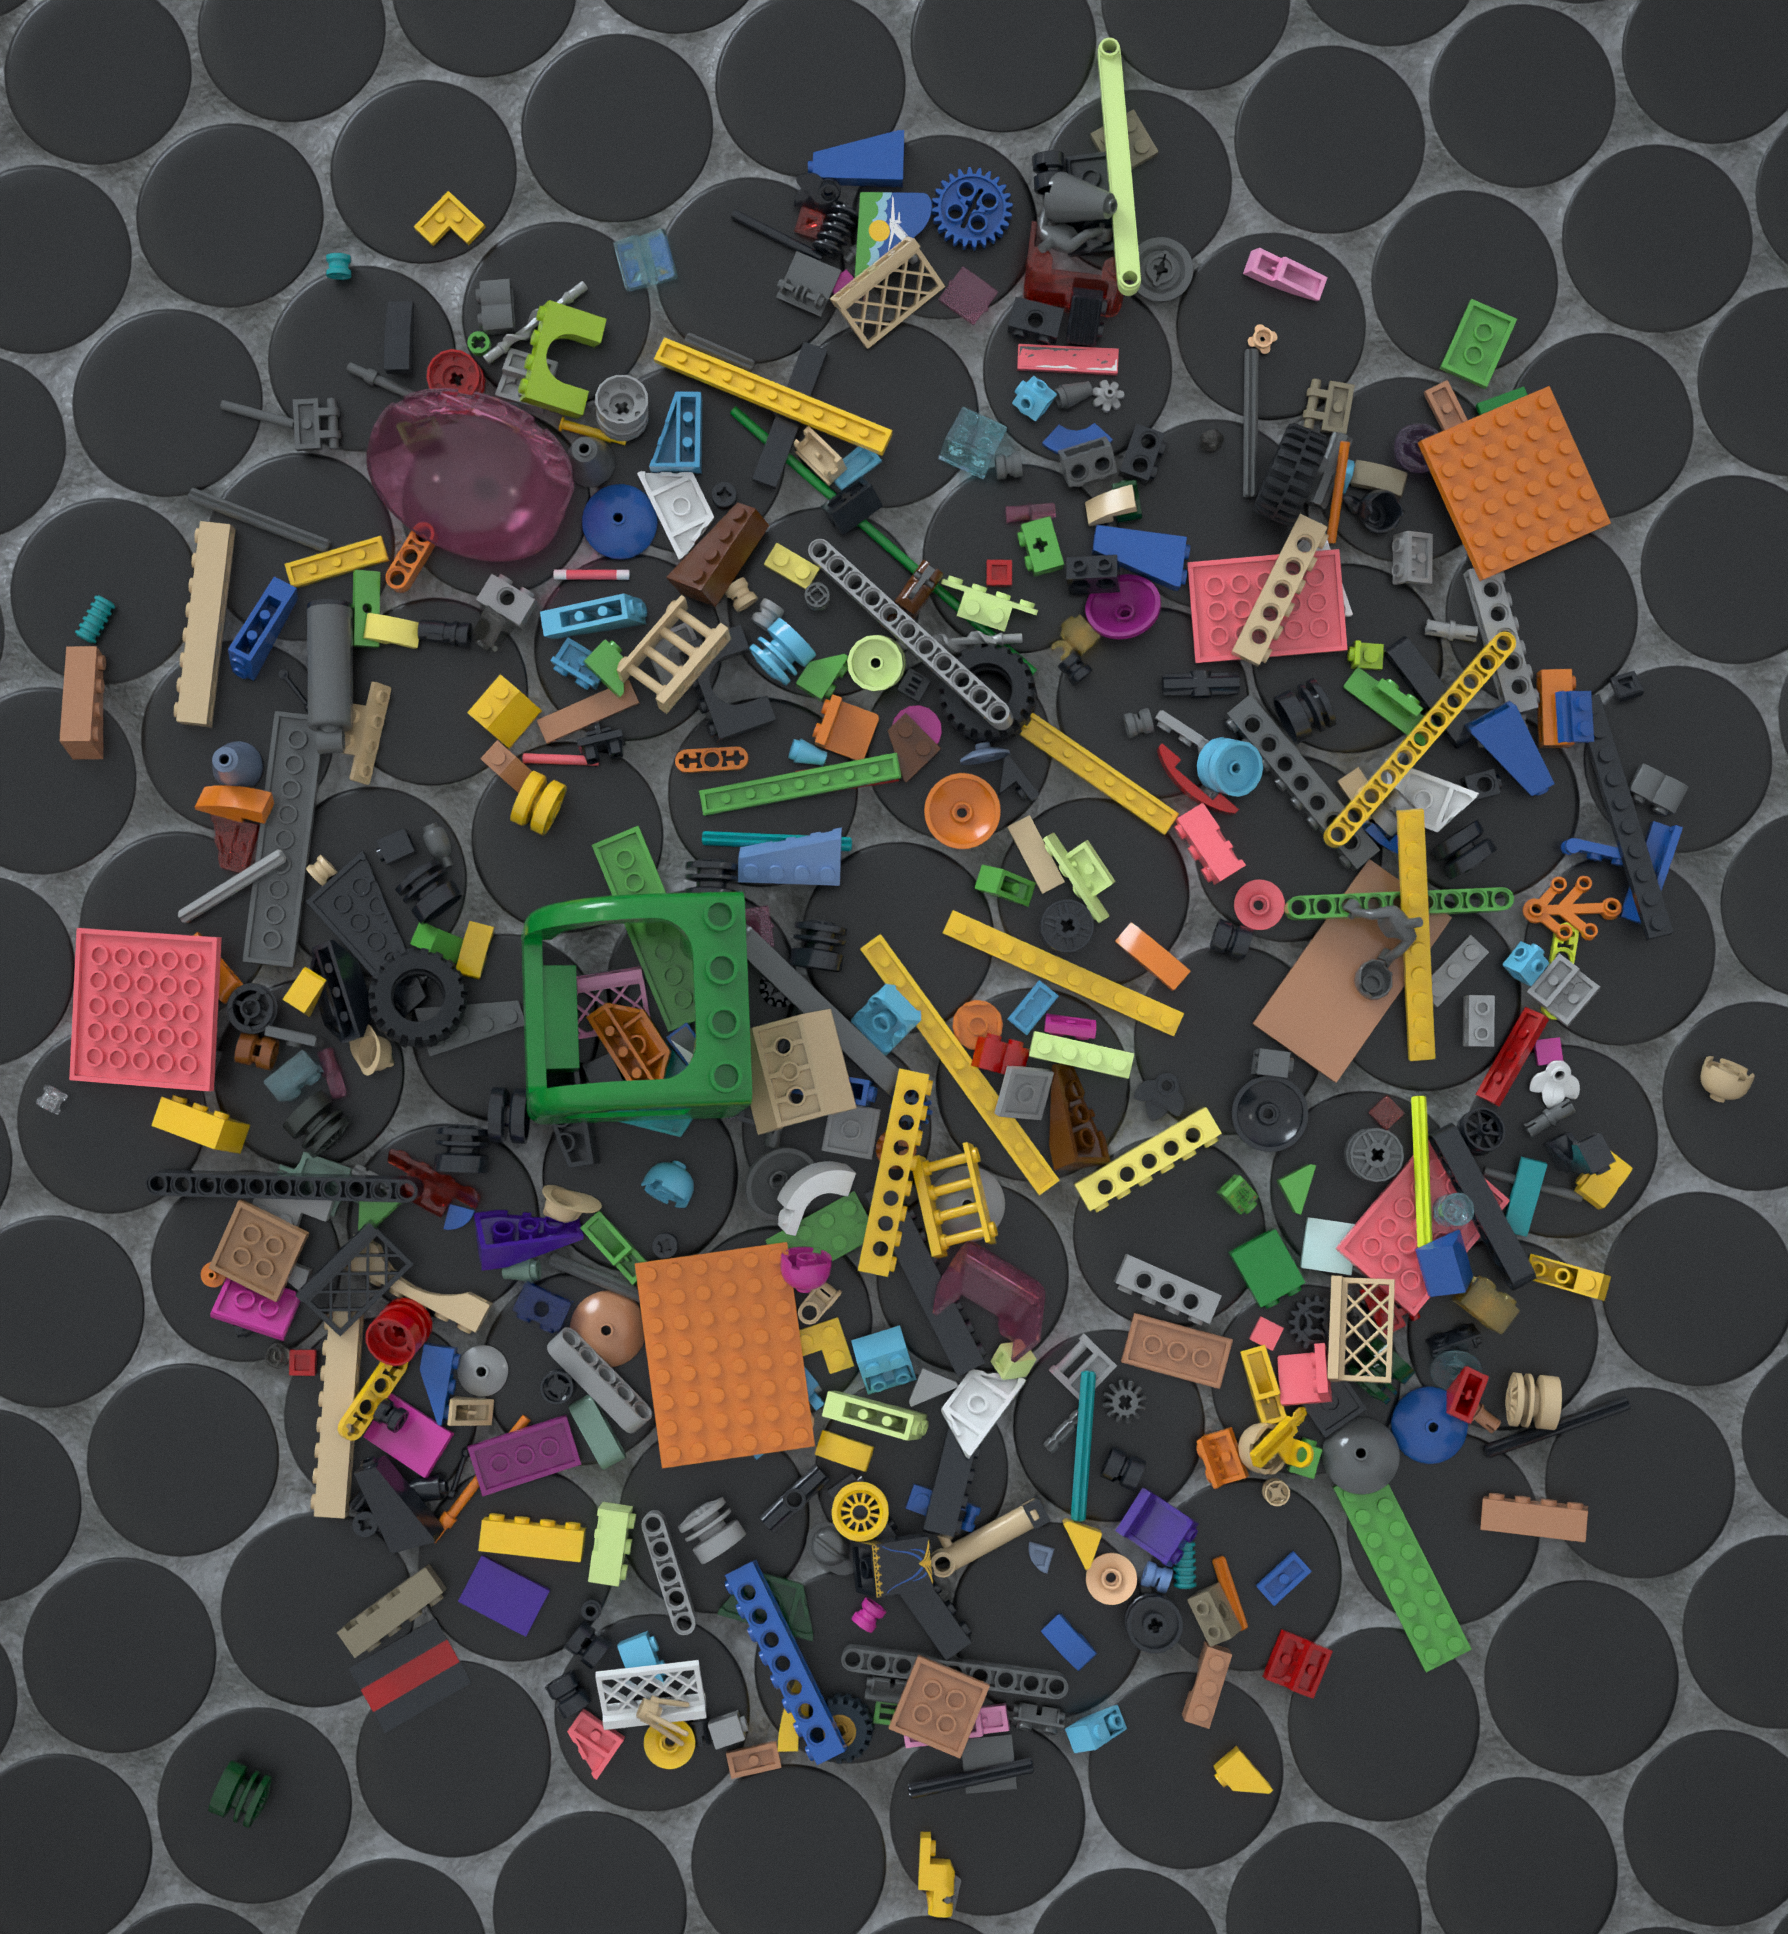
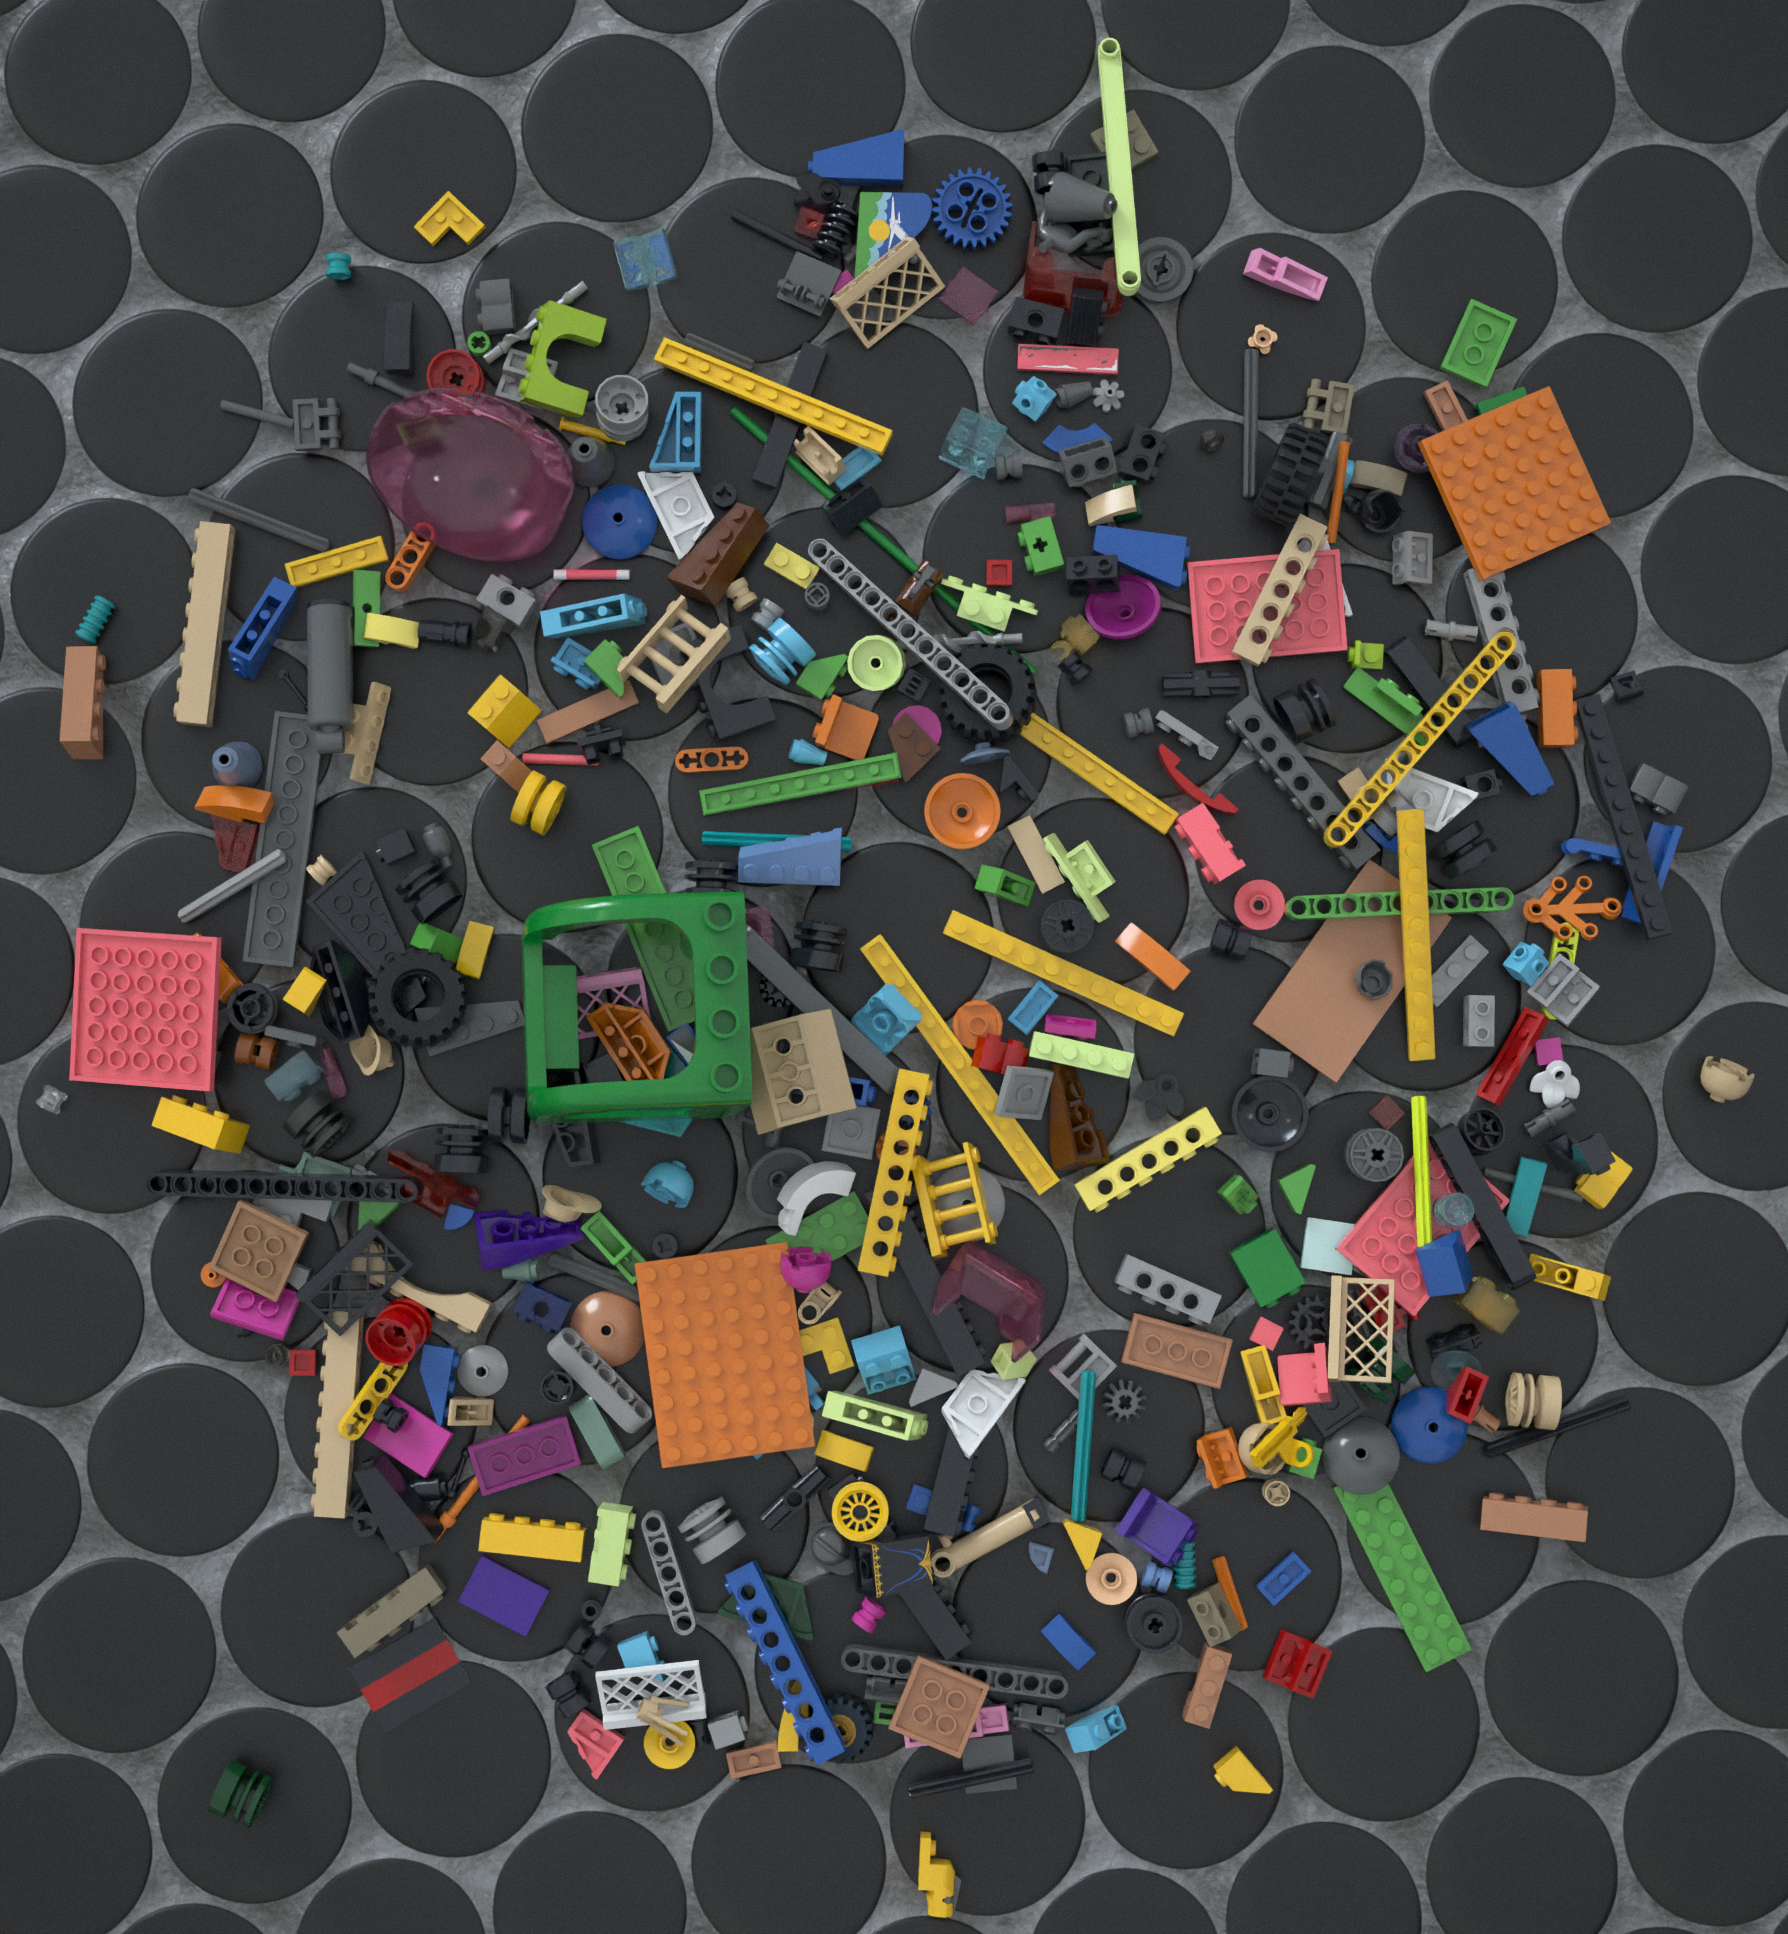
medium azure wheel [1197,737,1263,797] -> none
dark grey piece [1342,899,1423,968] -> none
blue plate [1555,691,1594,743] -> none

